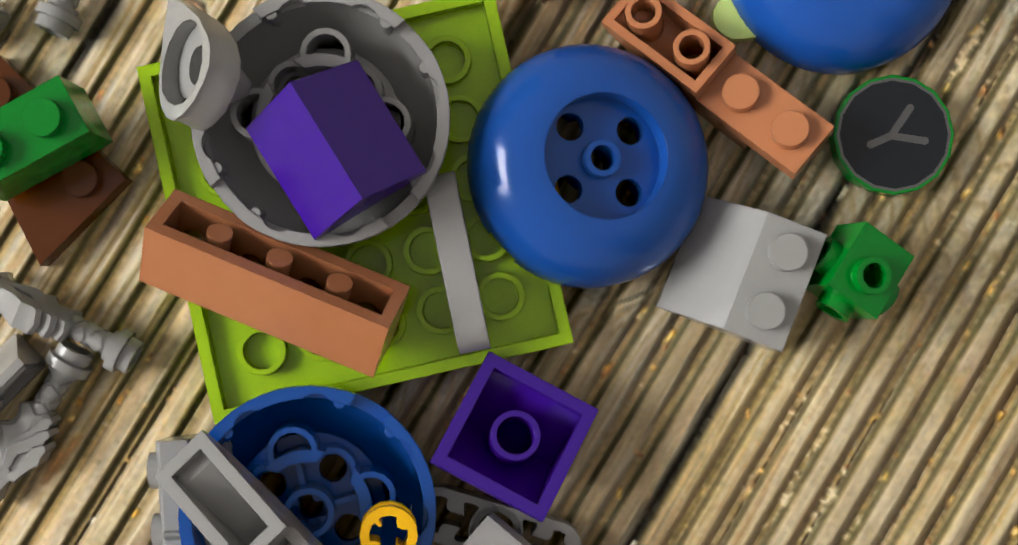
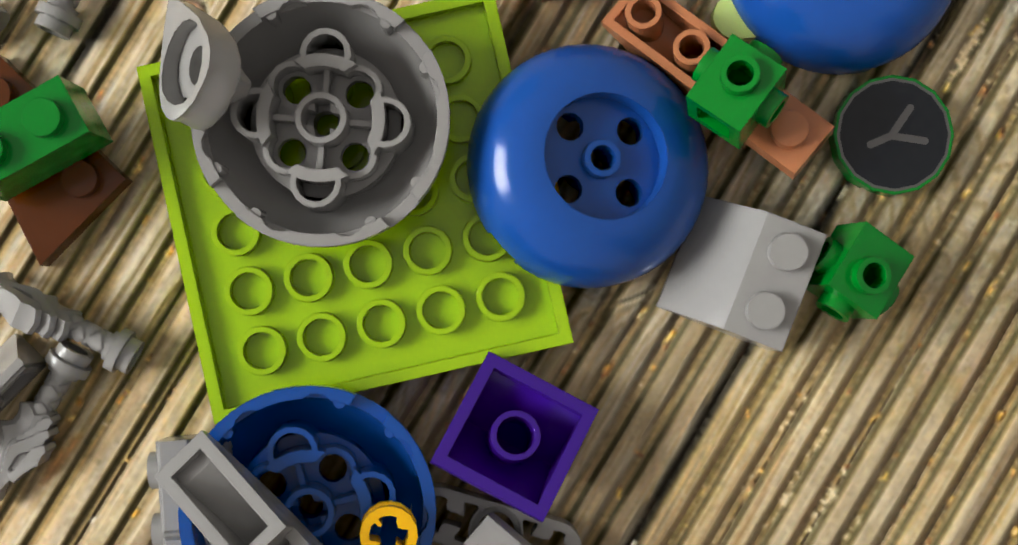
nougat brick [139,189,410,378] -> none
dark purple slope [246,60,427,240] -> none
light grey beam [426,171,491,355] -> none
none -> green brick [686,34,789,150]

